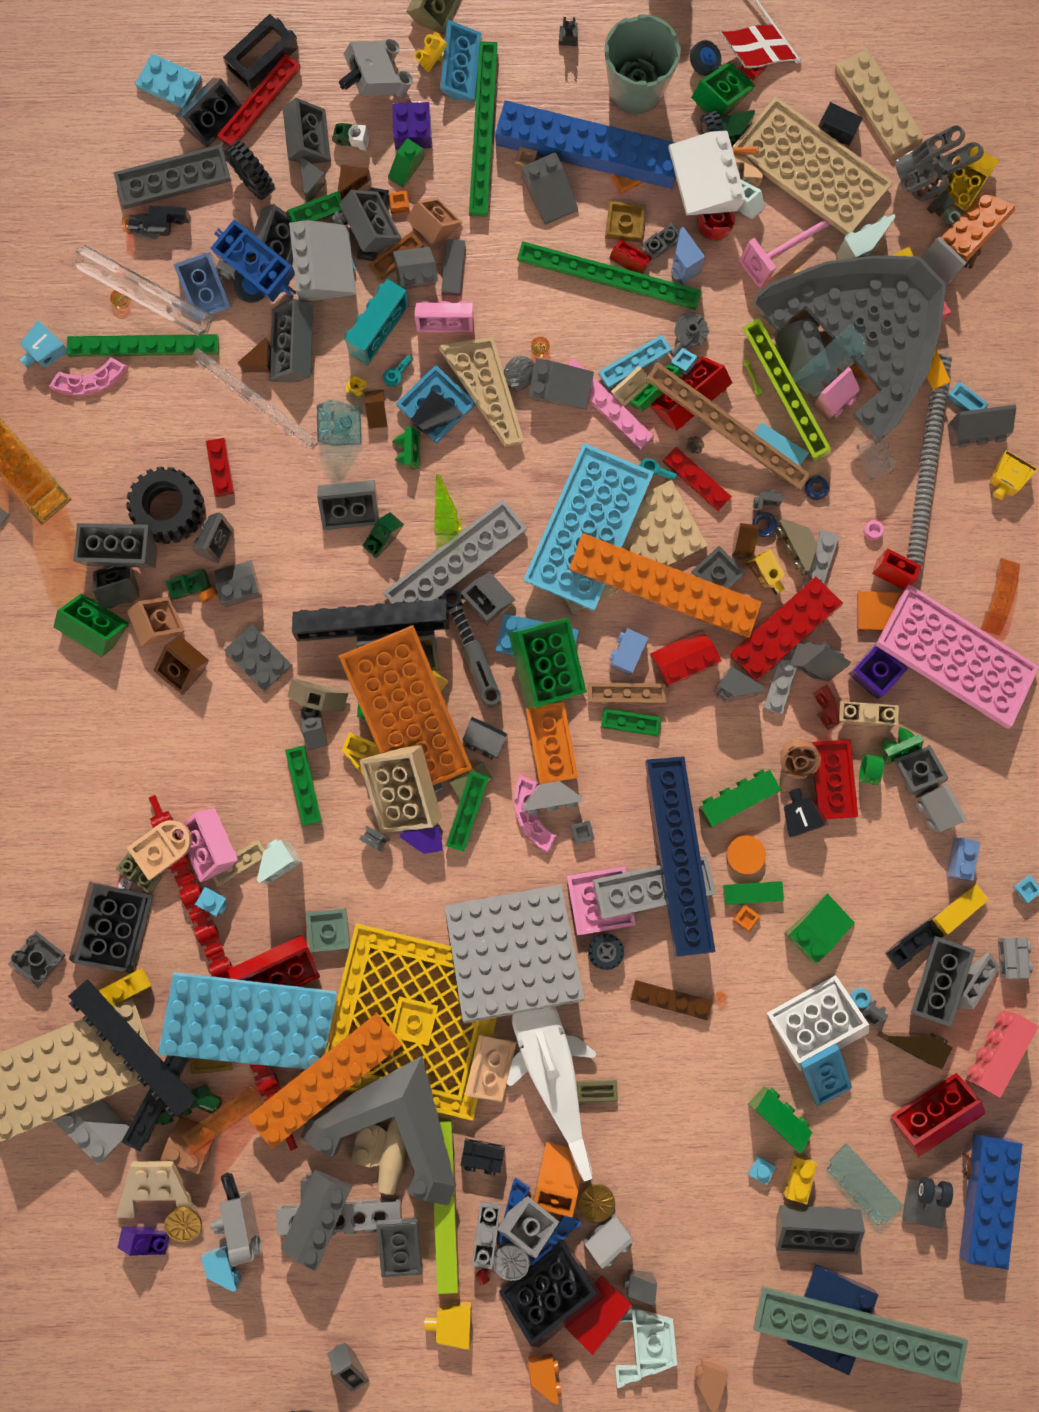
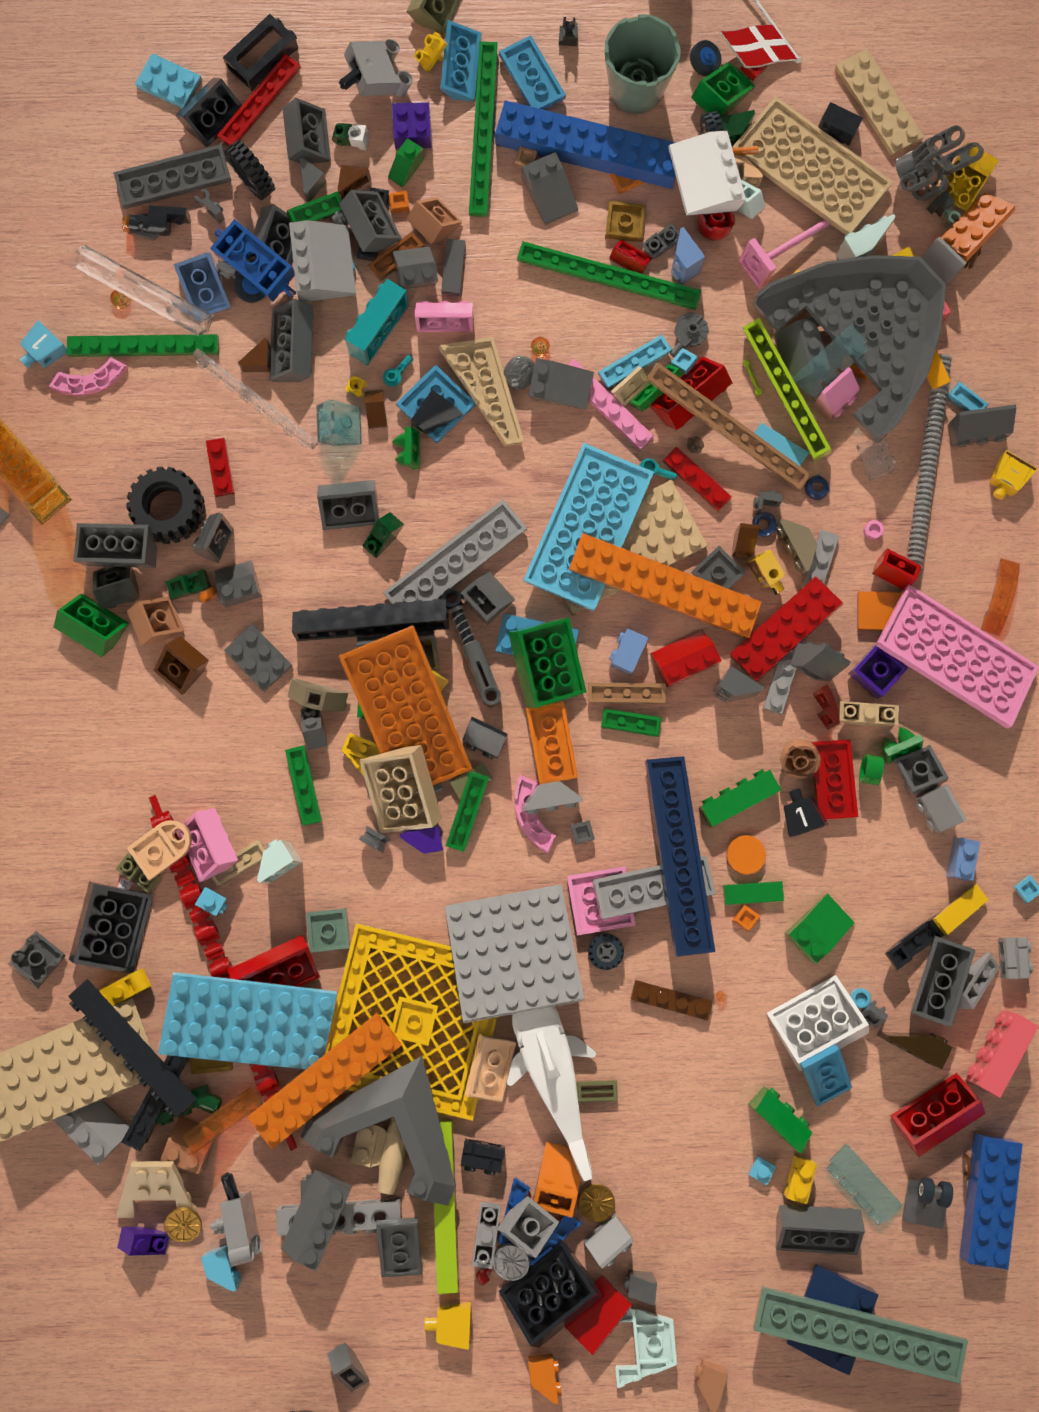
clear neon green slope [434,474,462,536] -> none
none -> dark grey plate [194,188,225,224]
none -> dark azure plate [499,35,566,110]

